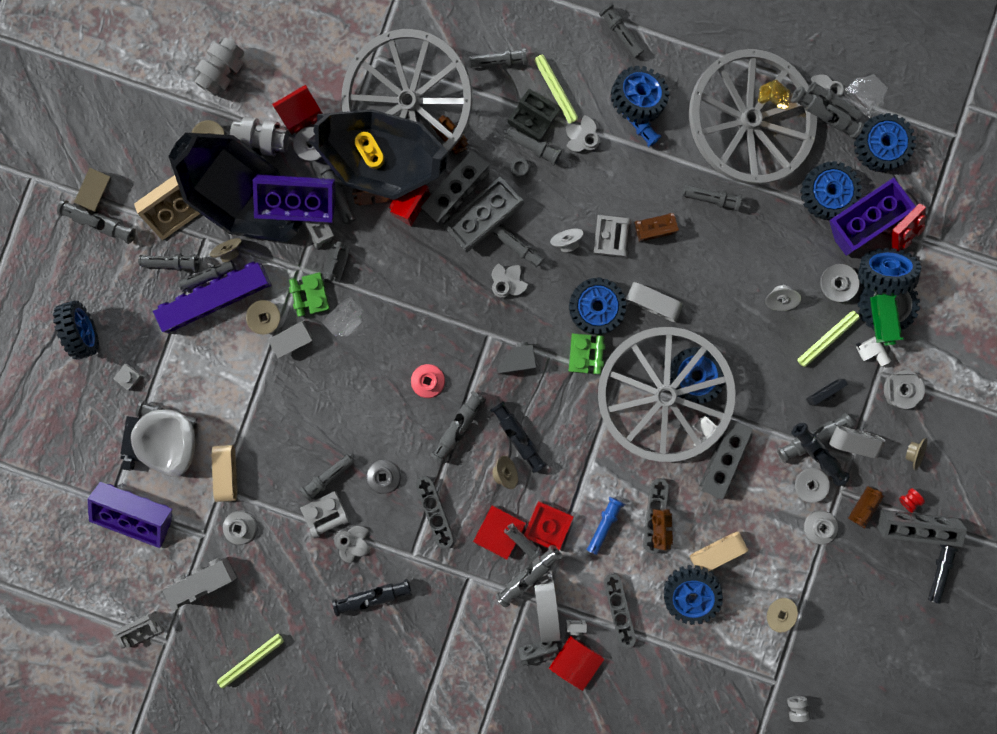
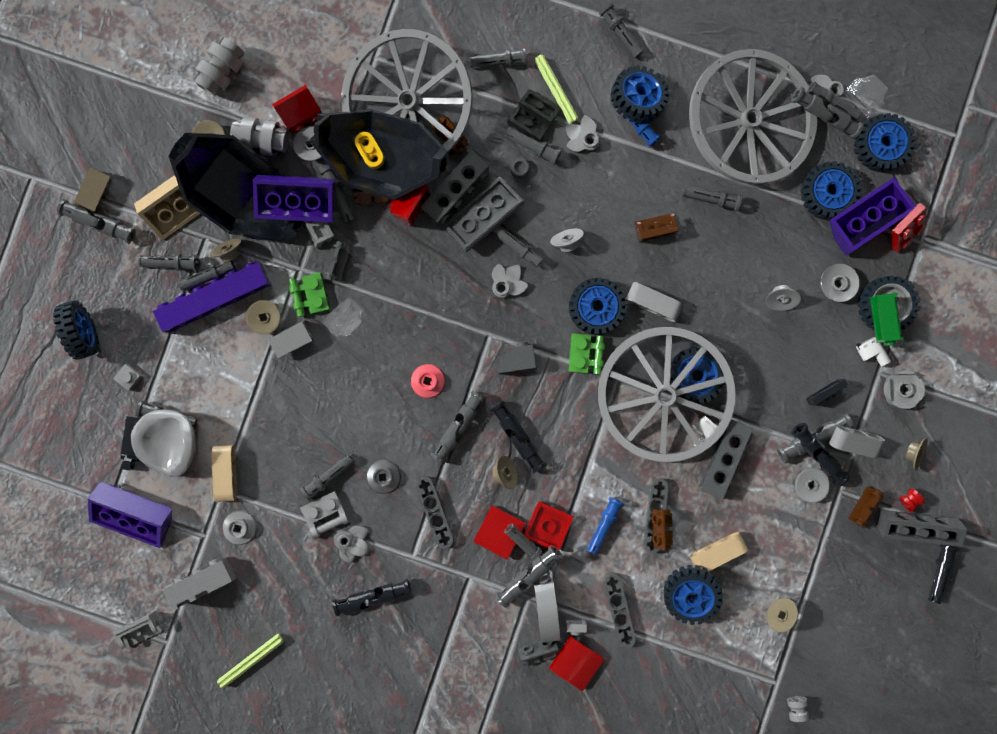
light grey plate [593,215,631,258] -> none
clear yellow bracket [758,80,790,109] -> none
yellowish green axle [797,311,860,367] -> none
light grey piece [804,510,838,545] -> none
black wheel [858,248,921,296] -> none

